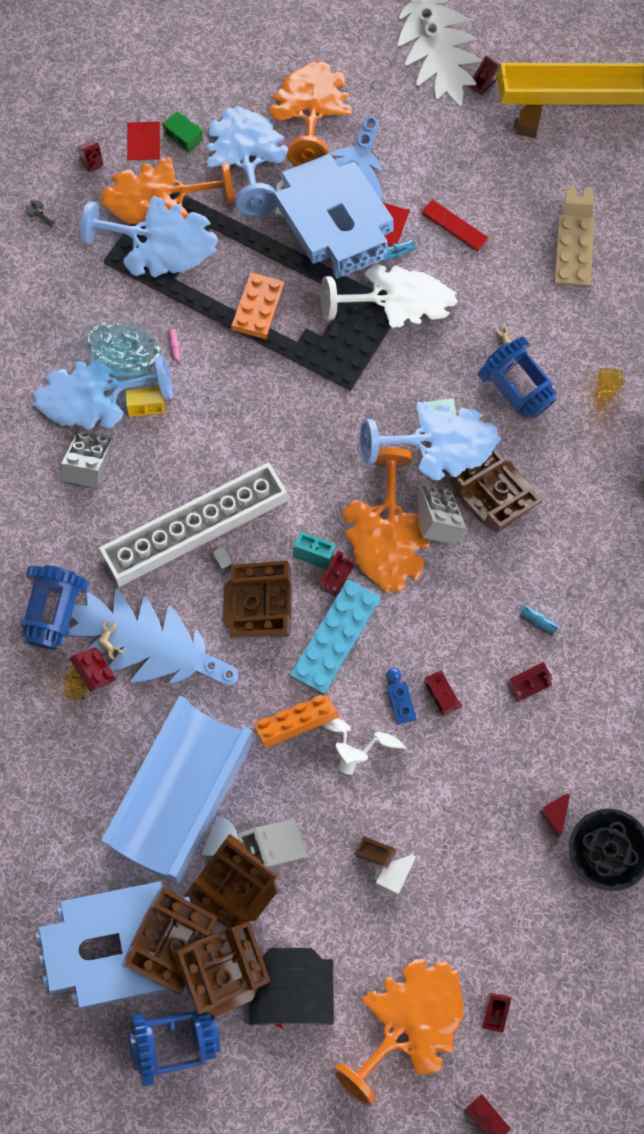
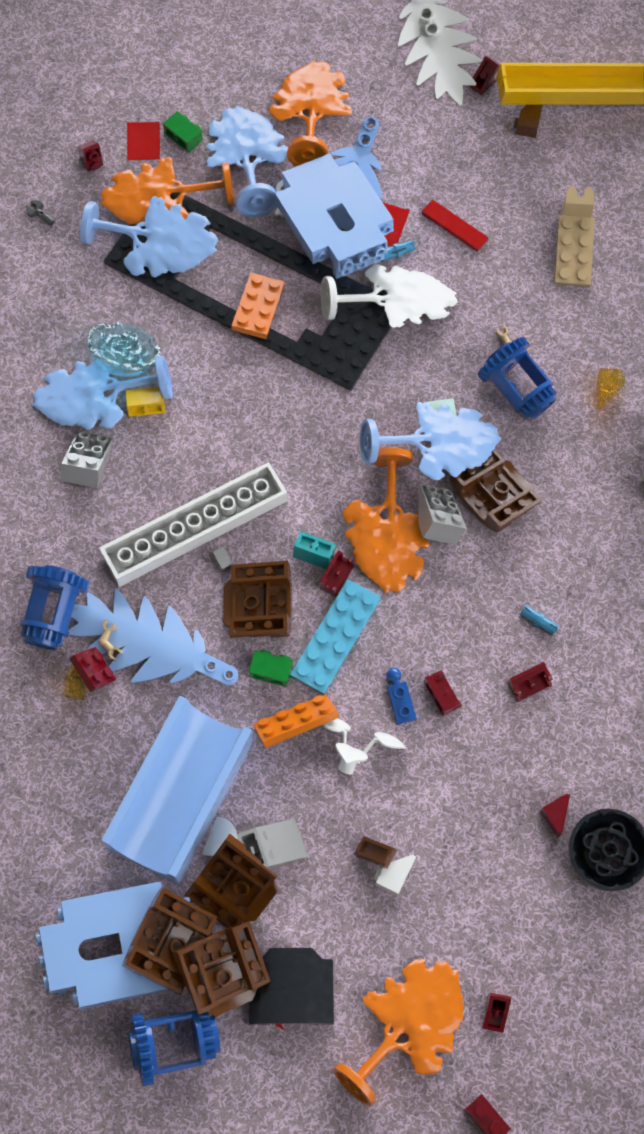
bright pink piece [169,329,180,362] -> none
none -> green brick [249,650,293,687]

